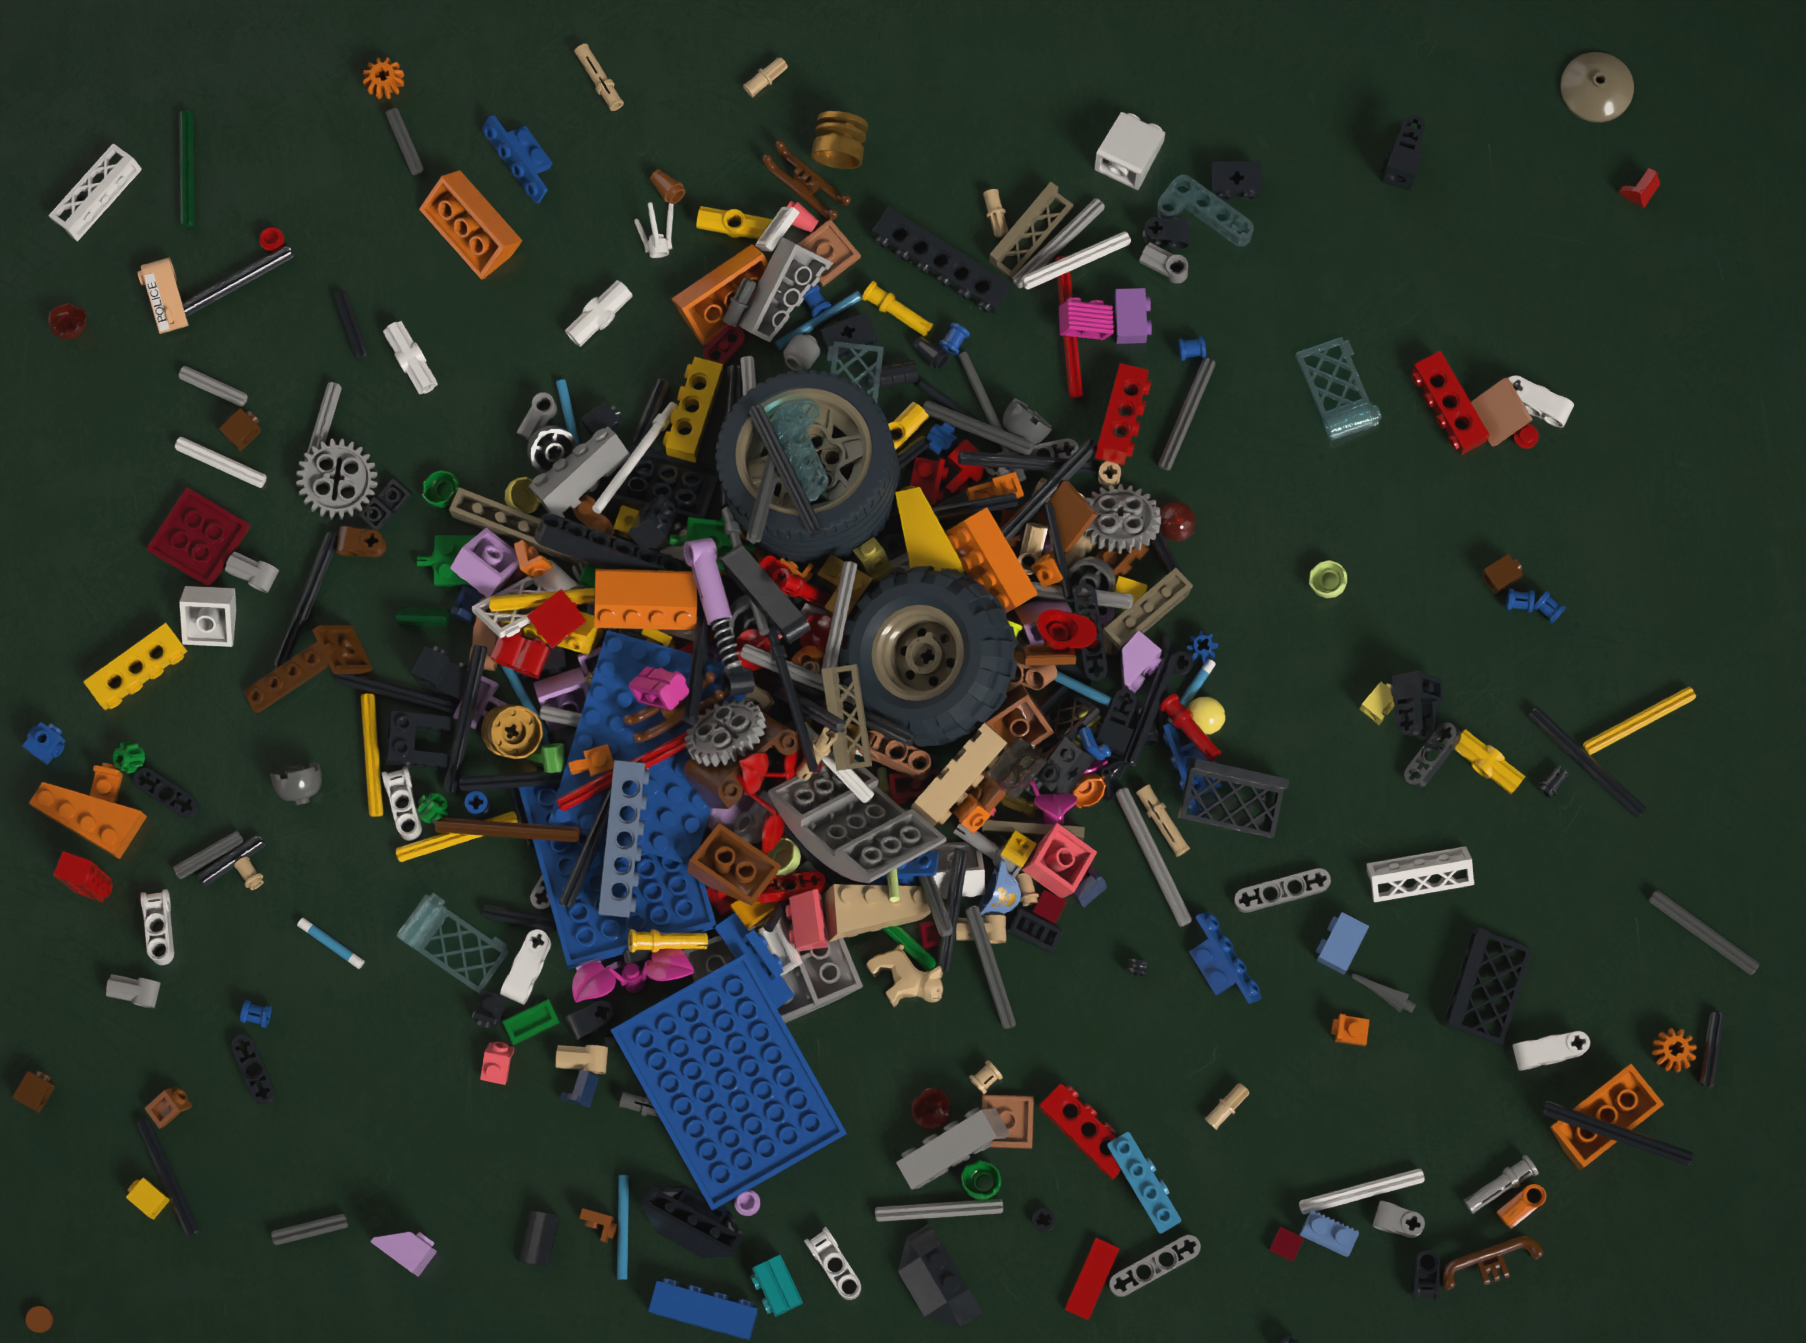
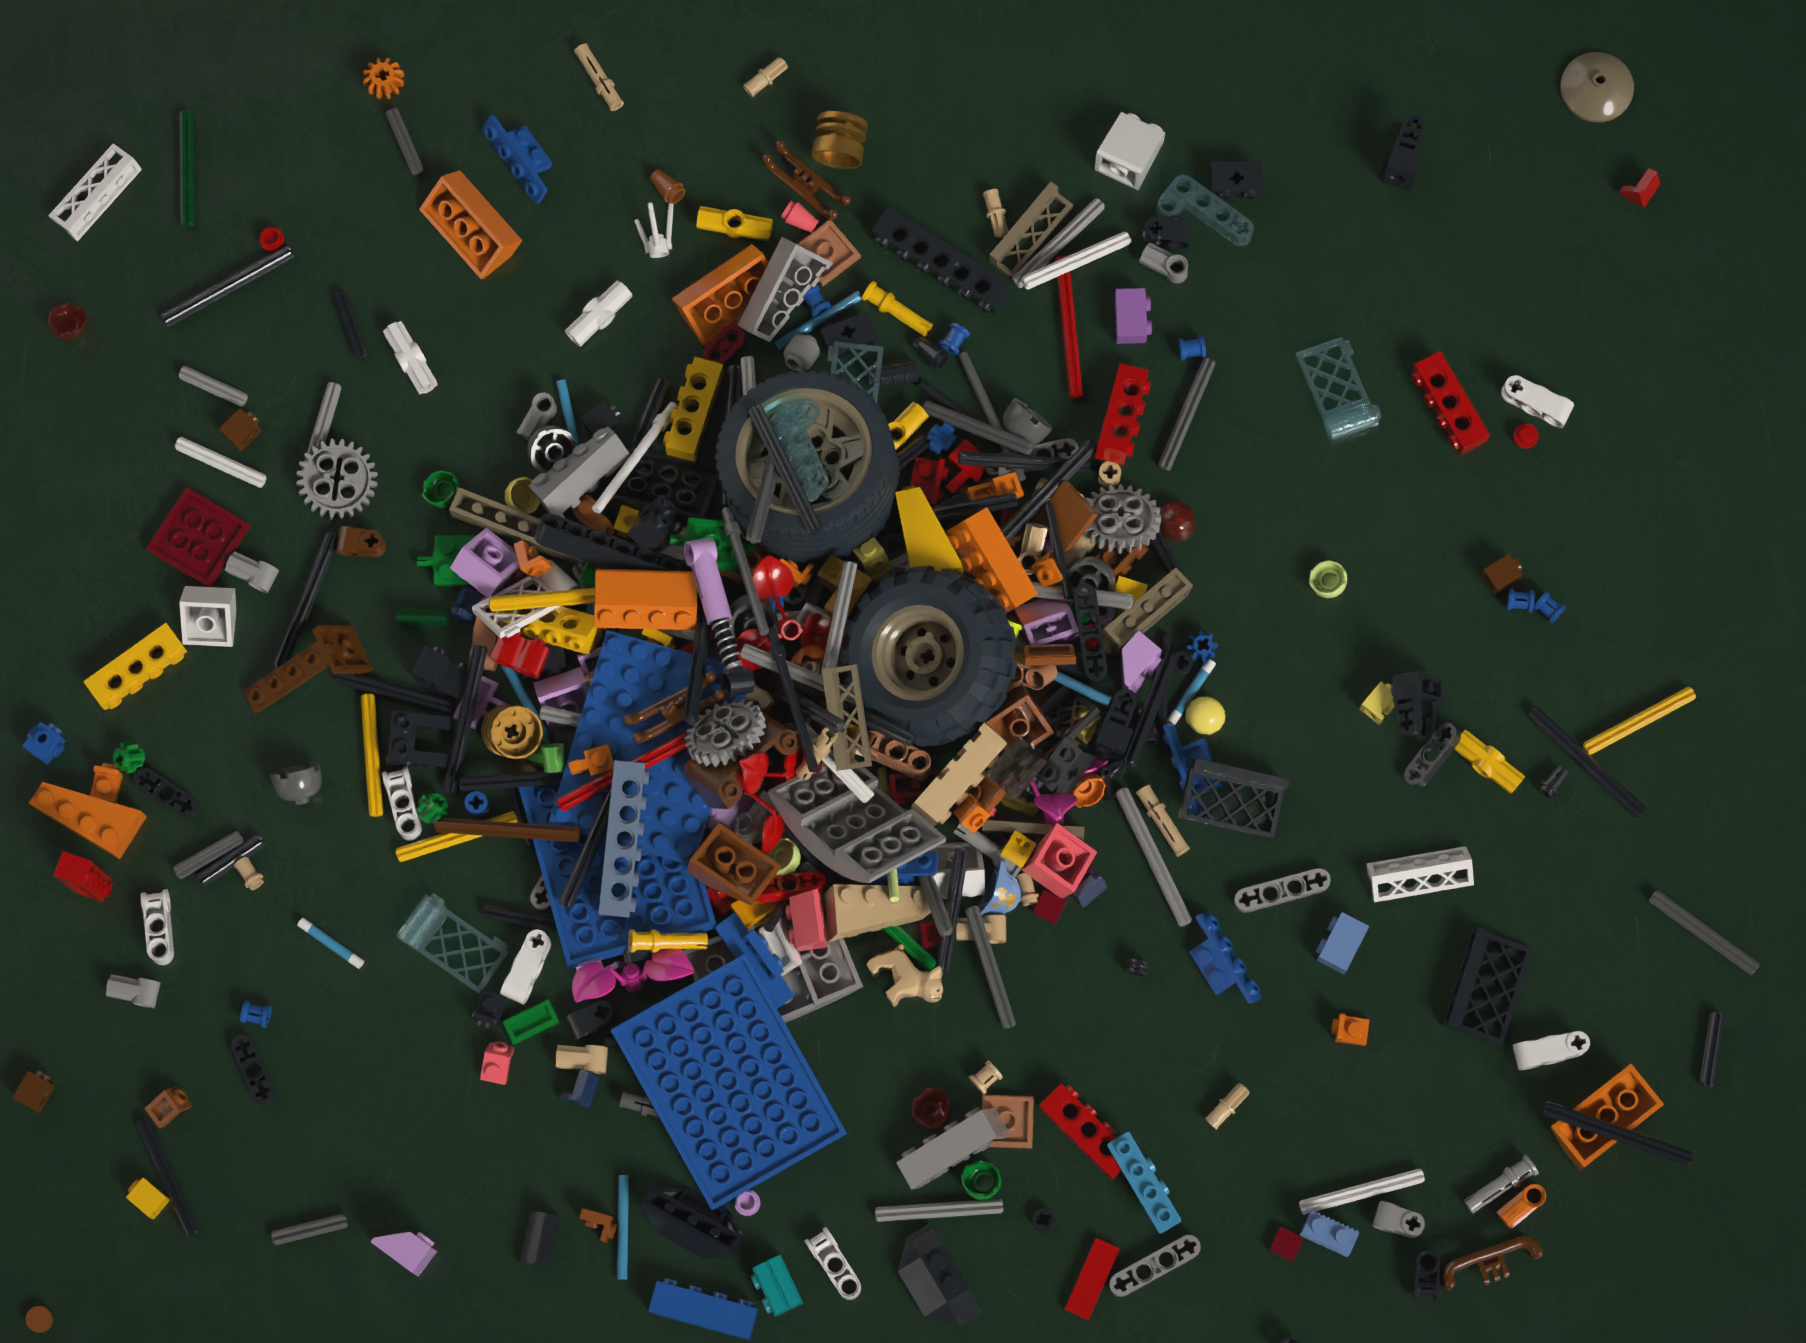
light nougat door [137,257,189,334] -> none
black slope [359,478,414,532] -> none
red piece [527,589,587,649] -> none
dark pink brick [629,666,689,710] -> none
black beam [719,544,811,644] -> none
dark grey axle [722,278,756,327] -> none
white tile [755,207,800,252] -> none
red pin [772,568,832,609] -> none
black slope [1006,908,1064,954] -> none
red piece [1037,609,1097,650] -> none
dark pink brick [1059,298,1114,340] -> none
blue arm [1078,727,1111,760] -> none
red pin [1159,694,1221,762] -> none
dark grey piece [1351,973,1416,1013] -> none
nougat tile [1471,378,1533,447] -> none
orange gear [1652,1028,1697,1072] -> none

